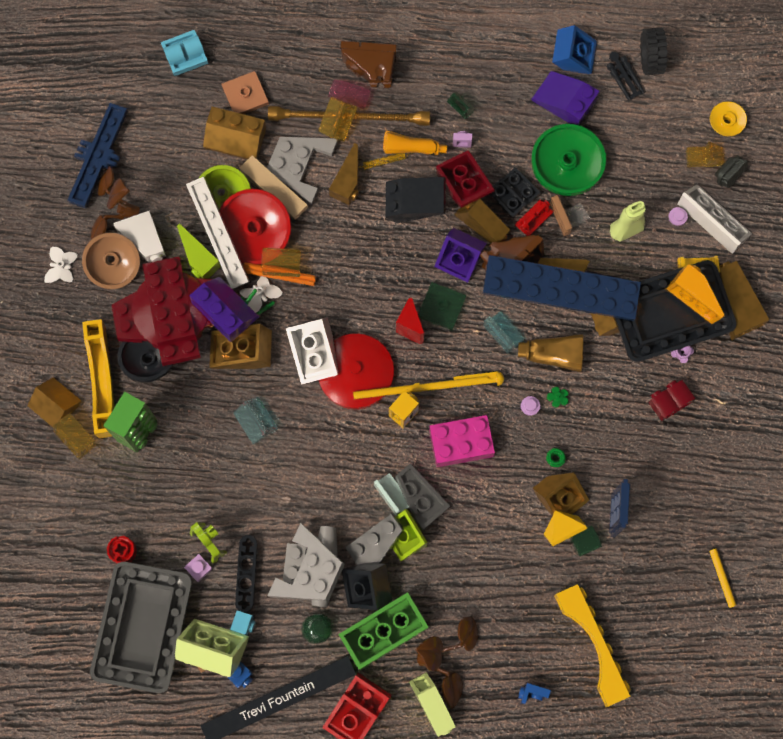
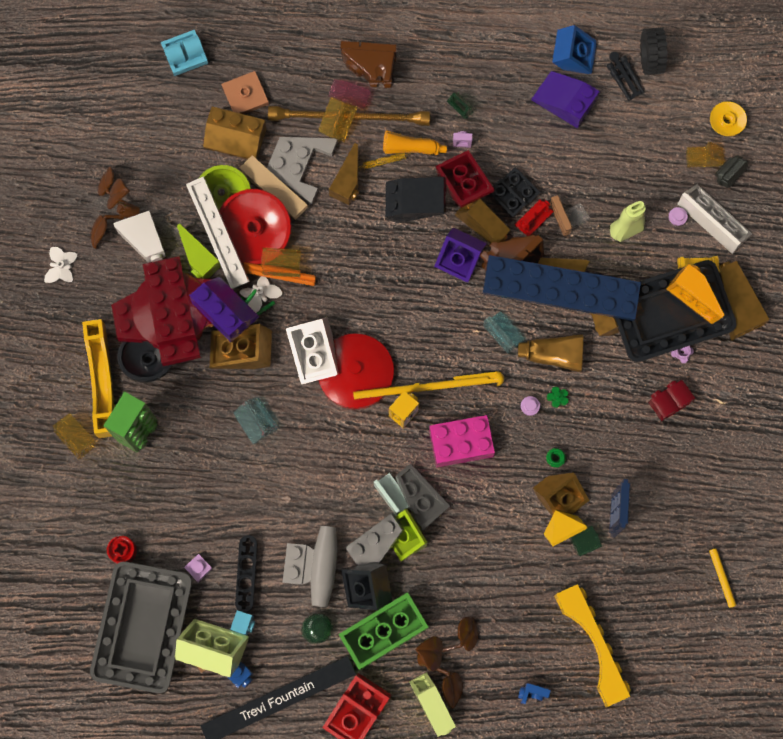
pearl gold slope [27,377,82,430] -> none
dark blue hinge [67,103,128,209] -> none
medium nougat dish [82,232,140,289] -> none
lime piece [190,522,227,564] -> none
light grey wing [268,523,345,601] -> none
red slope [396,298,424,344] -> none
clear green plate [418,282,467,331] -> none
green dish [531,124,606,196] -> none

